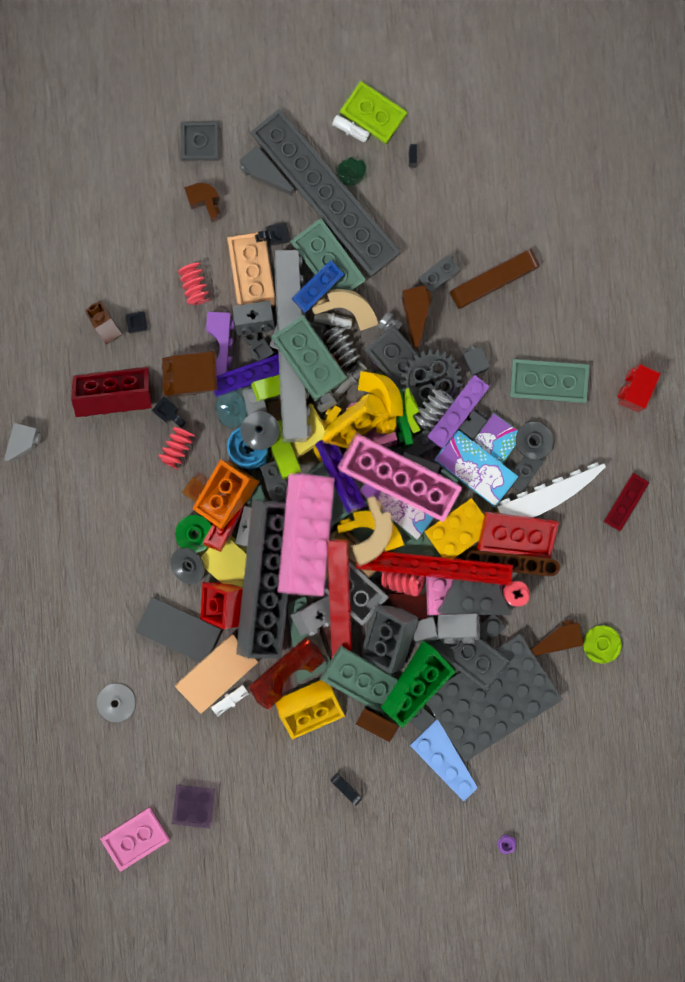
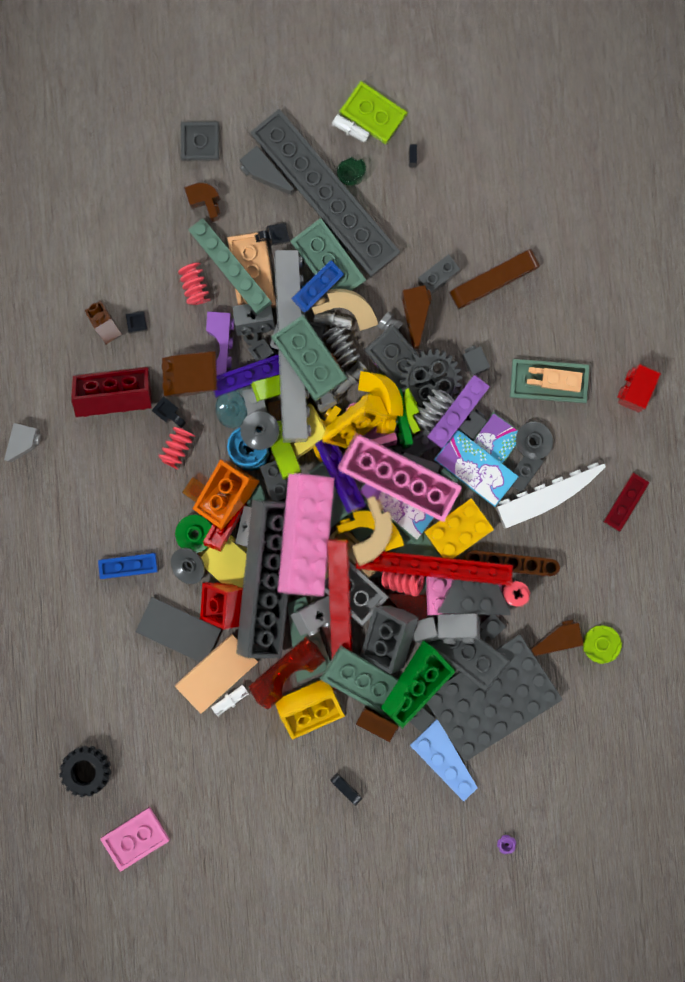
light grey dish [97,683,136,722] -> none
clear purple plate [172,784,215,829] -> none
red tile [477,512,559,559] -> none
none -> black tyre [59,746,111,797]
none -> blue plate [98,553,158,579]
none -> sand green plate [188,218,272,315]
none -> light nougat hinge [527,367,583,393]

